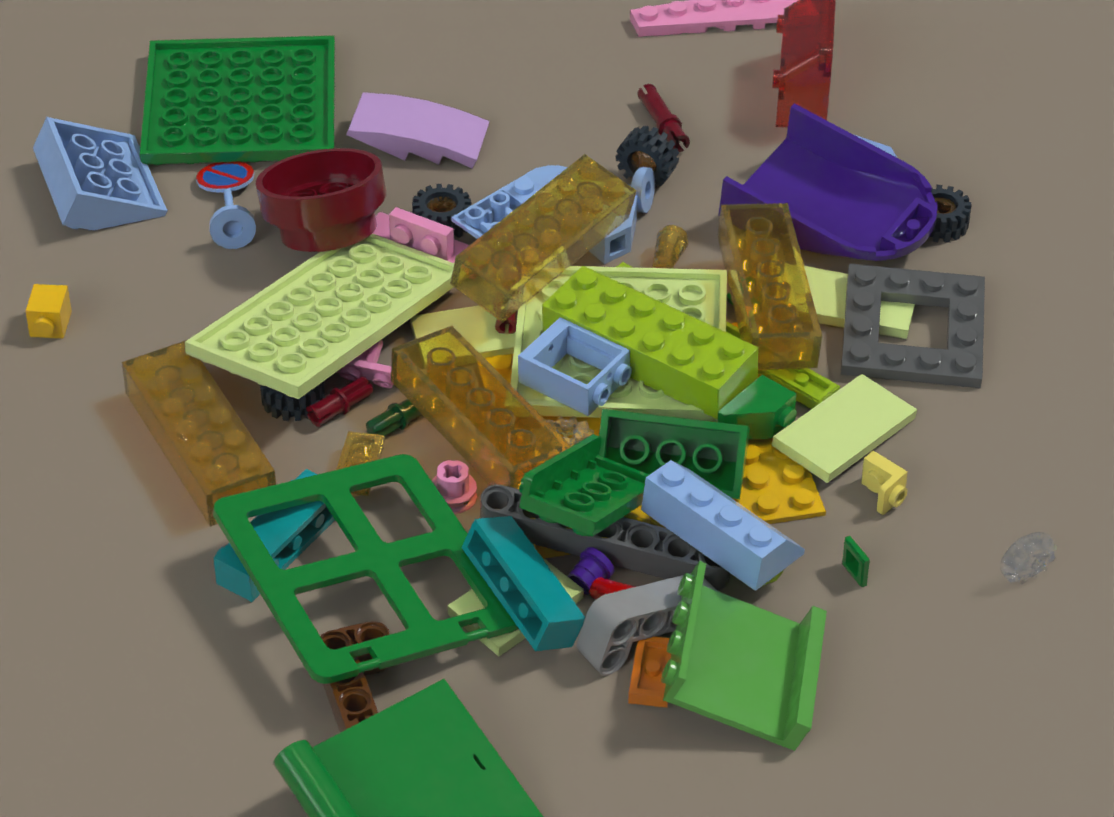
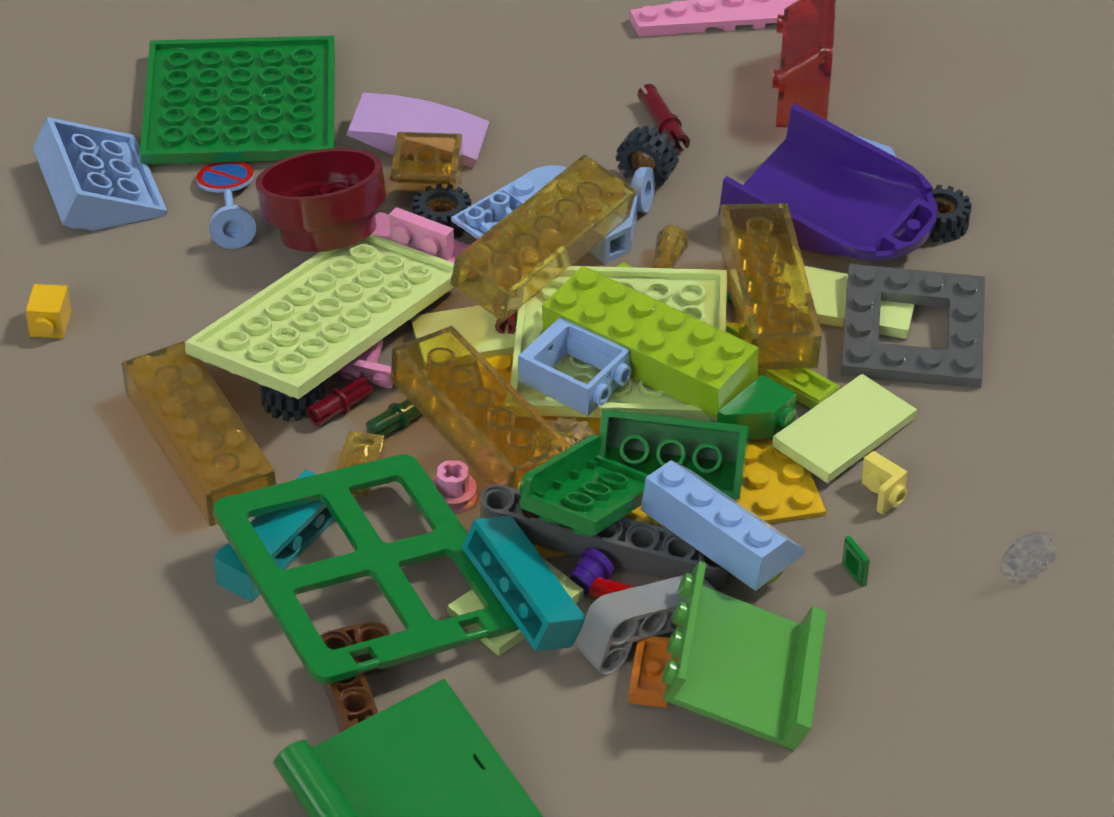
none -> clear yellow slope [390,132,464,185]

